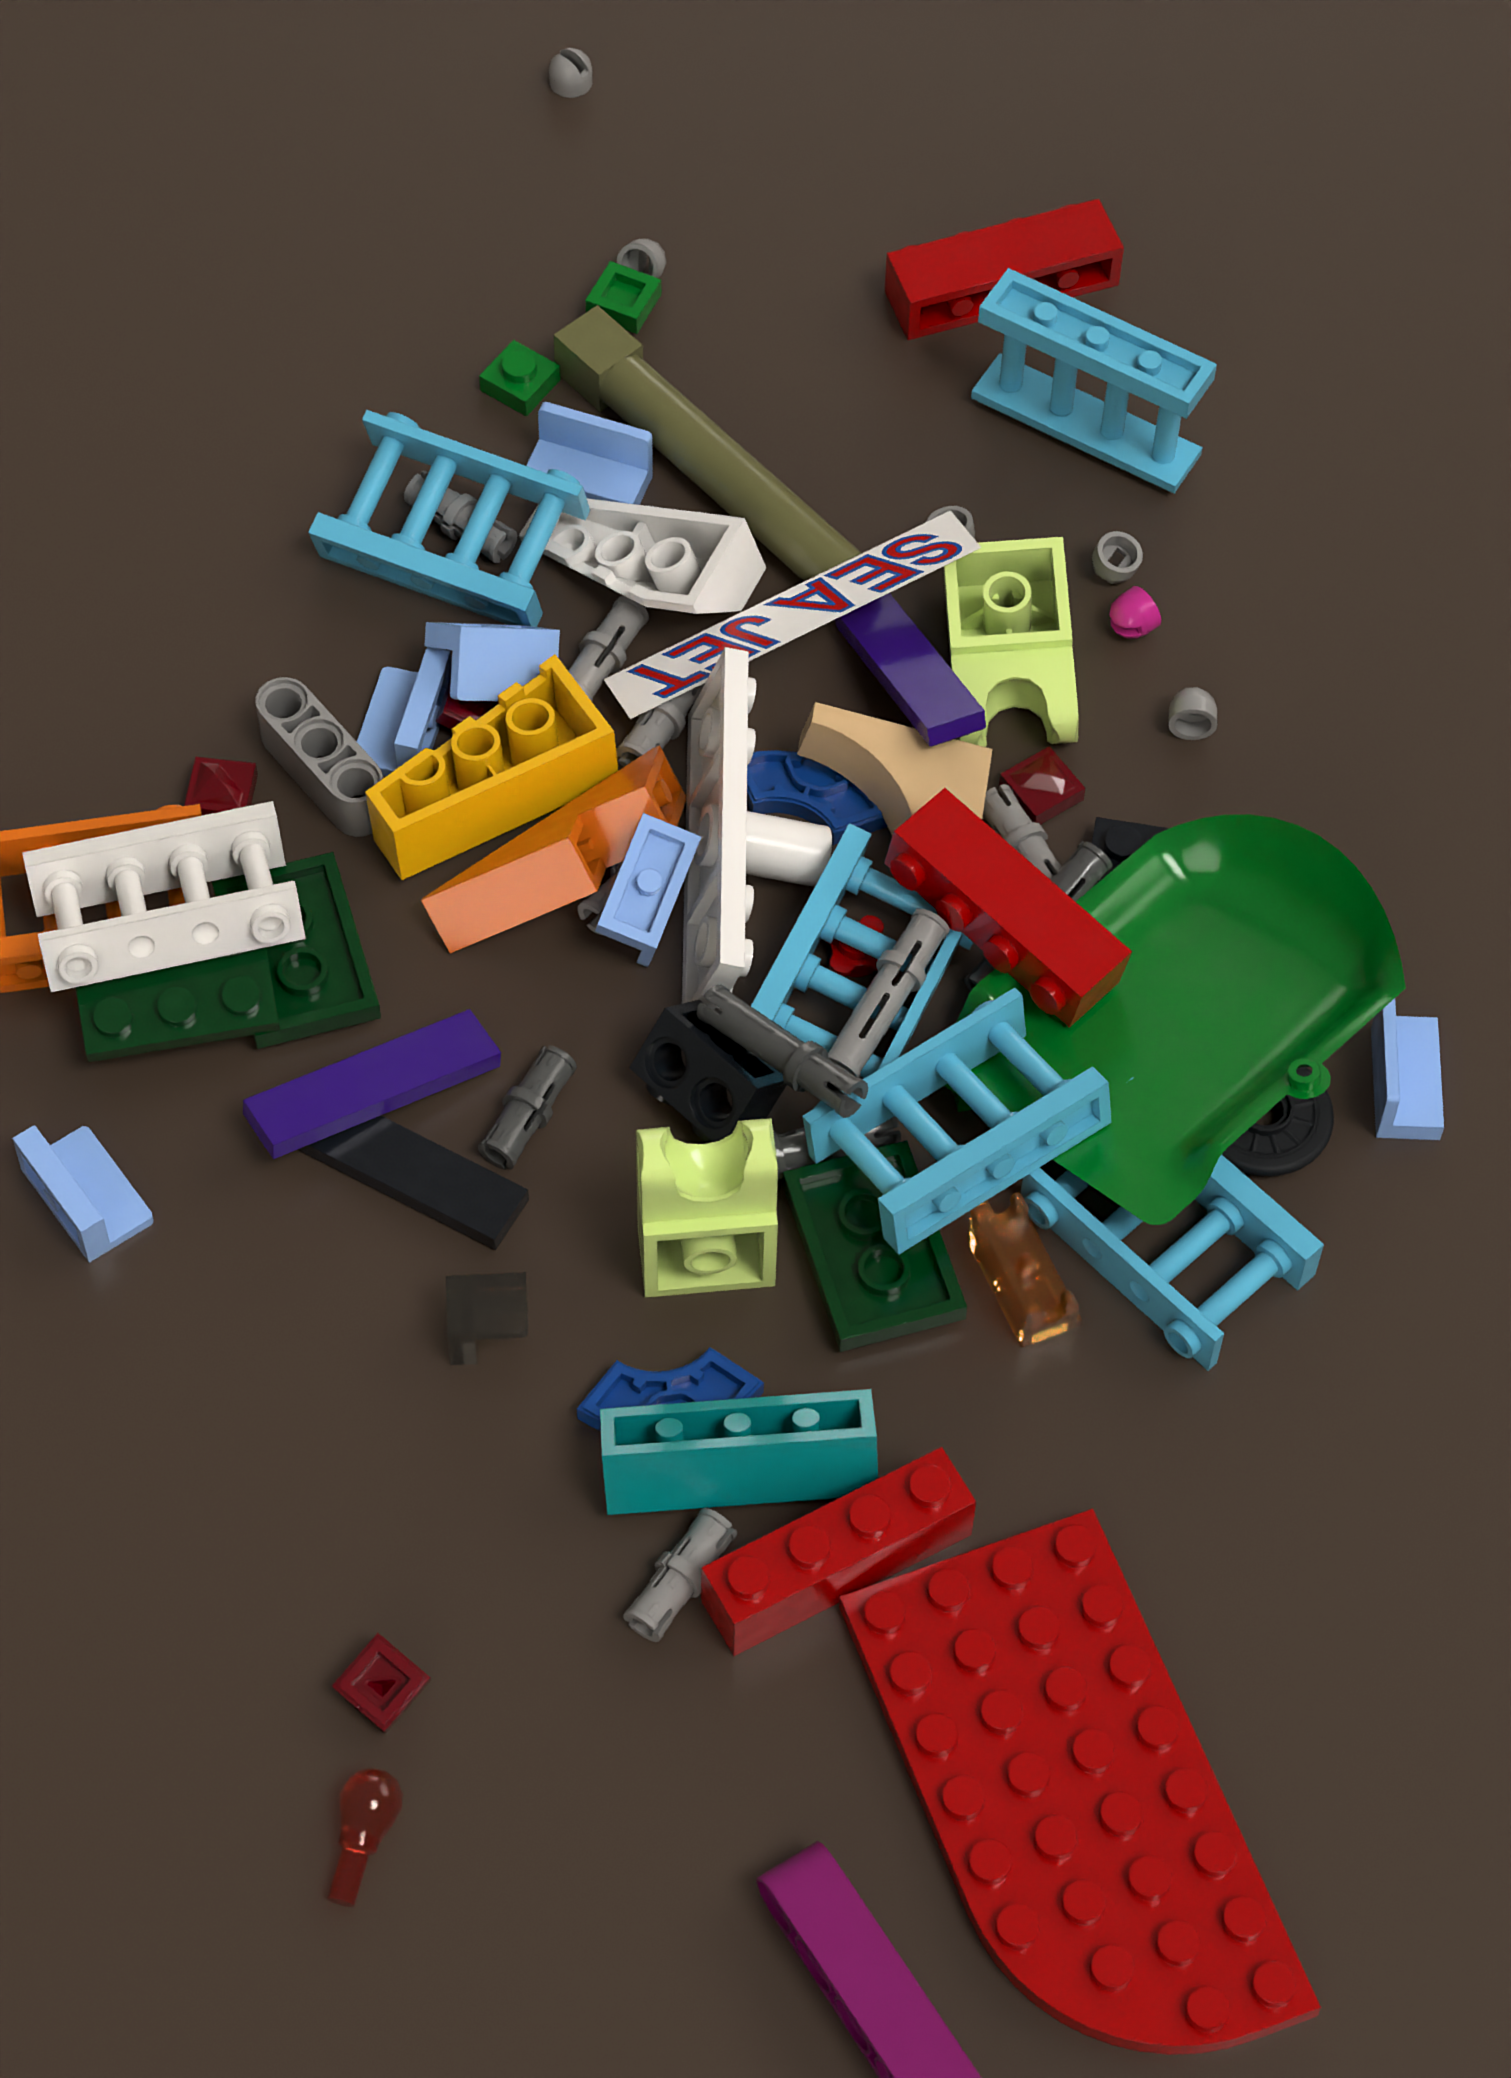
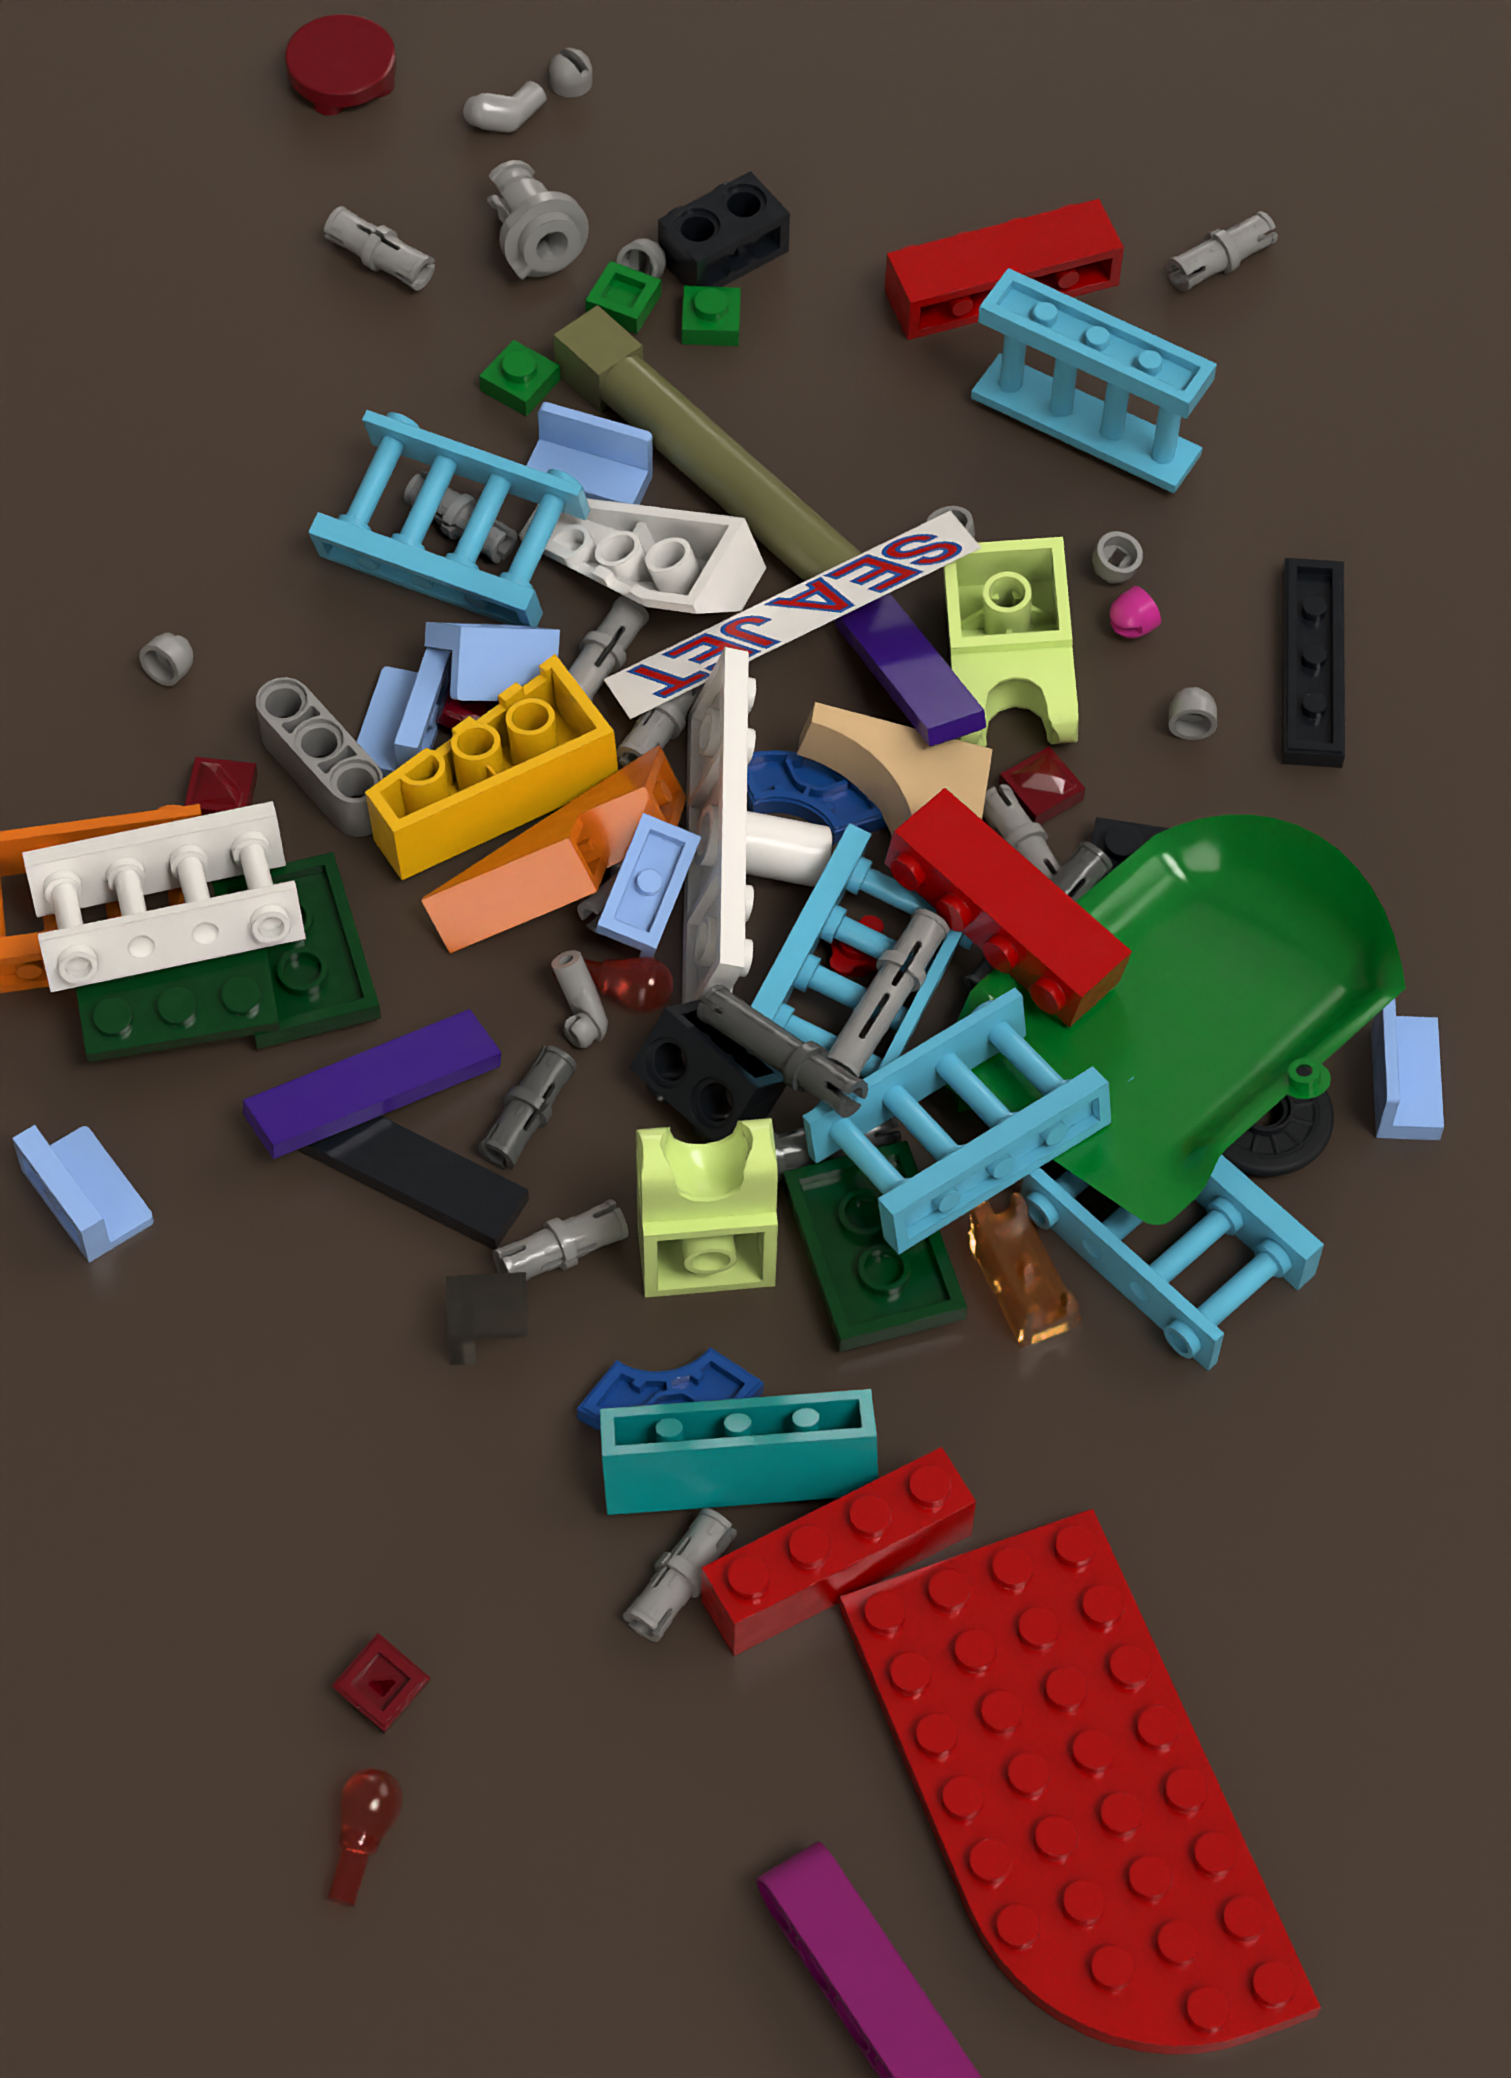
none -> light grey hinge [139,632,193,686]
none -> dark red tile [285,14,396,116]
none -> light grey pin [324,206,435,290]
none -> light grey arm [463,81,547,133]
none -> light grey piece [486,160,589,280]
none -> light grey pin [492,1199,629,1289]
none -> light grey arm [551,950,609,1048]
none -> clear red piece [553,953,674,1013]
none -> black brick [658,171,790,287]
none -> green plate [682,286,741,346]
none -> light grey pin [1166,211,1278,292]
none -> black tile [1282,558,1345,768]

